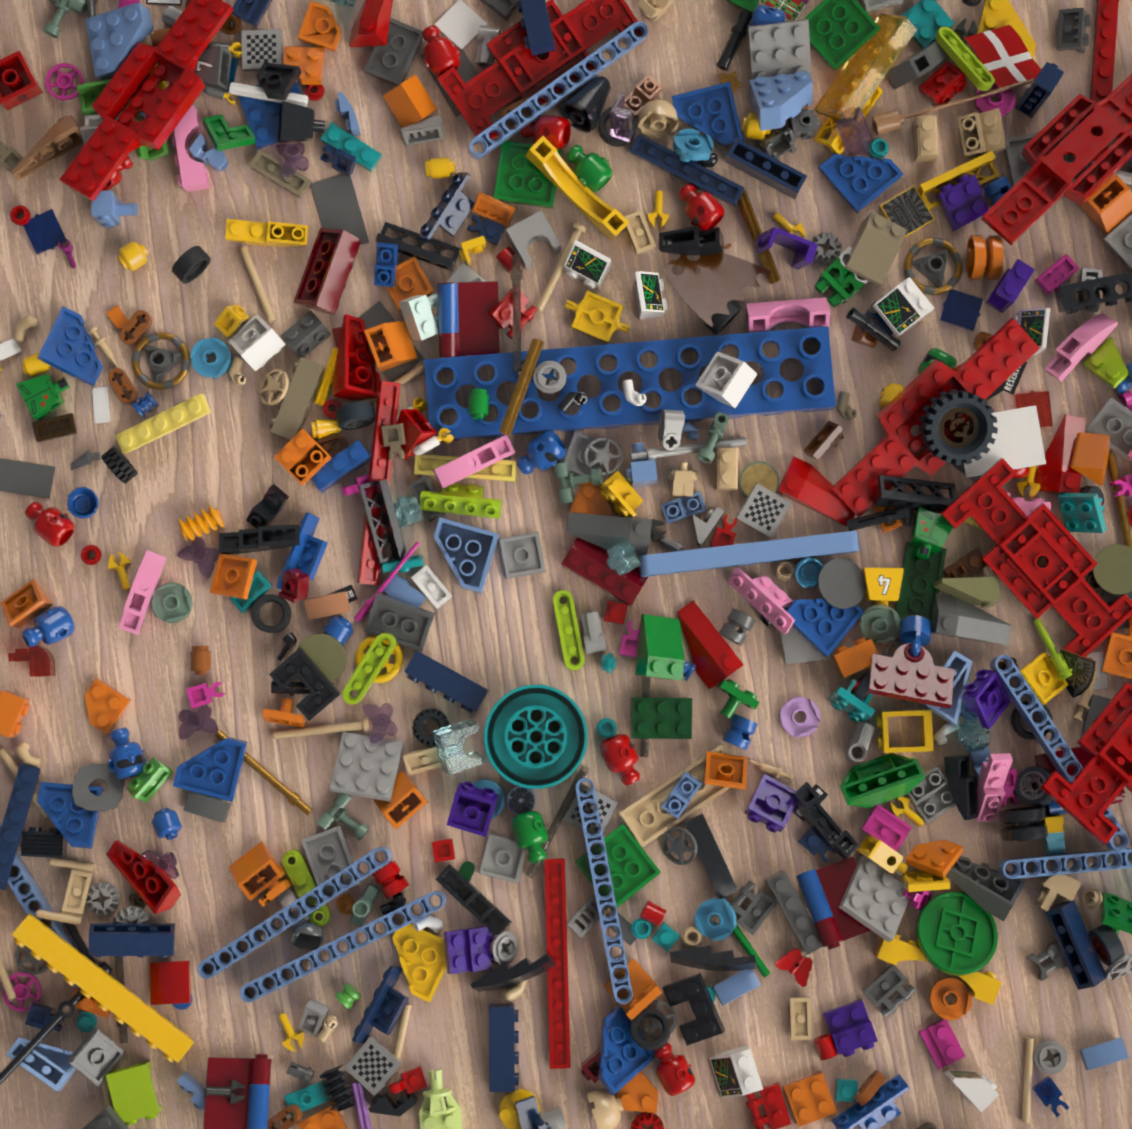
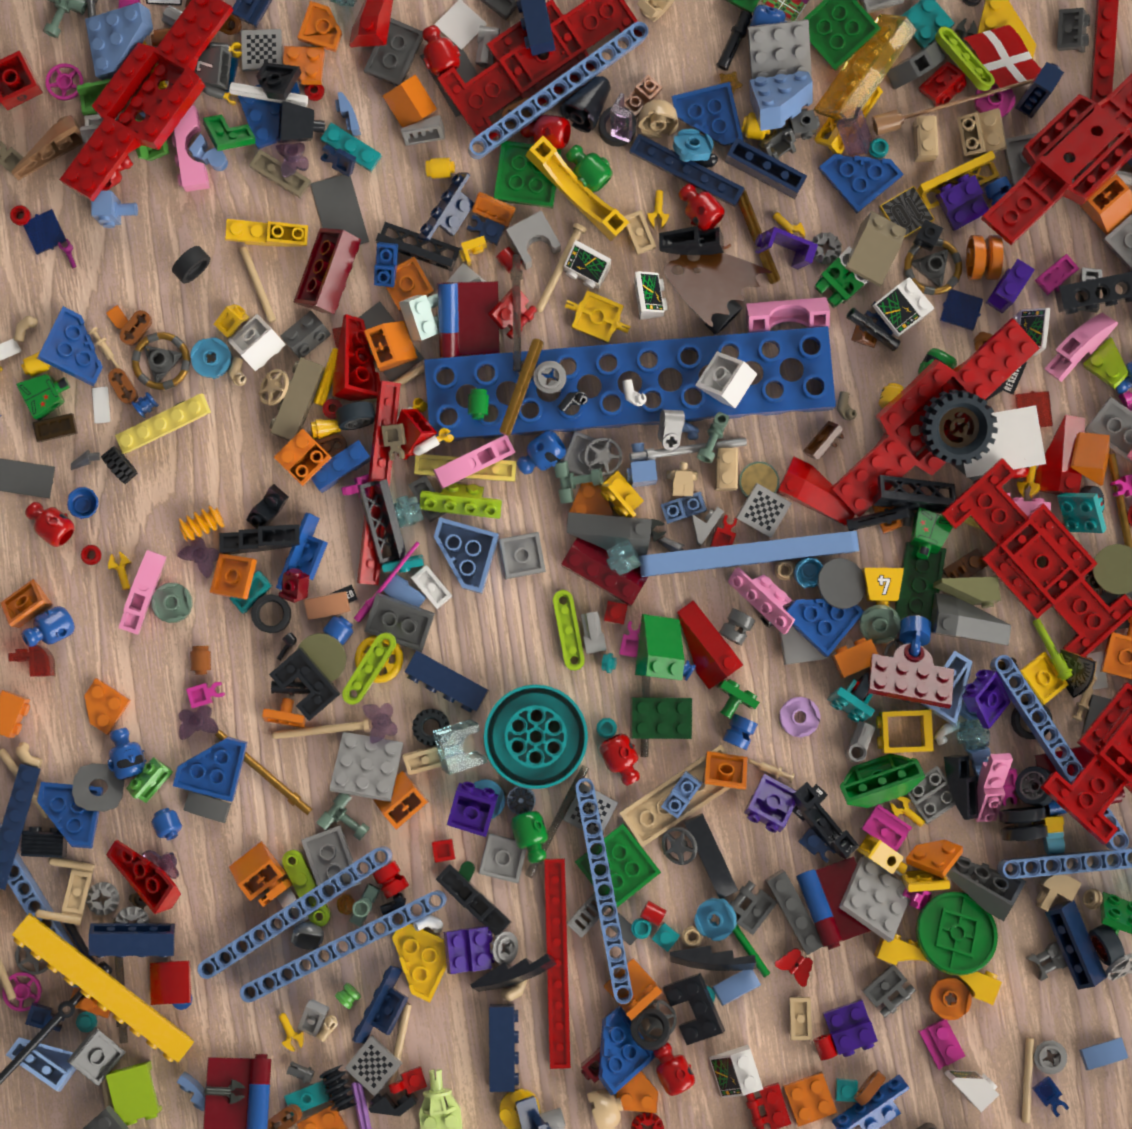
yellow head [117,241,149,271] -> none
none -> black brick [913,219,944,252]

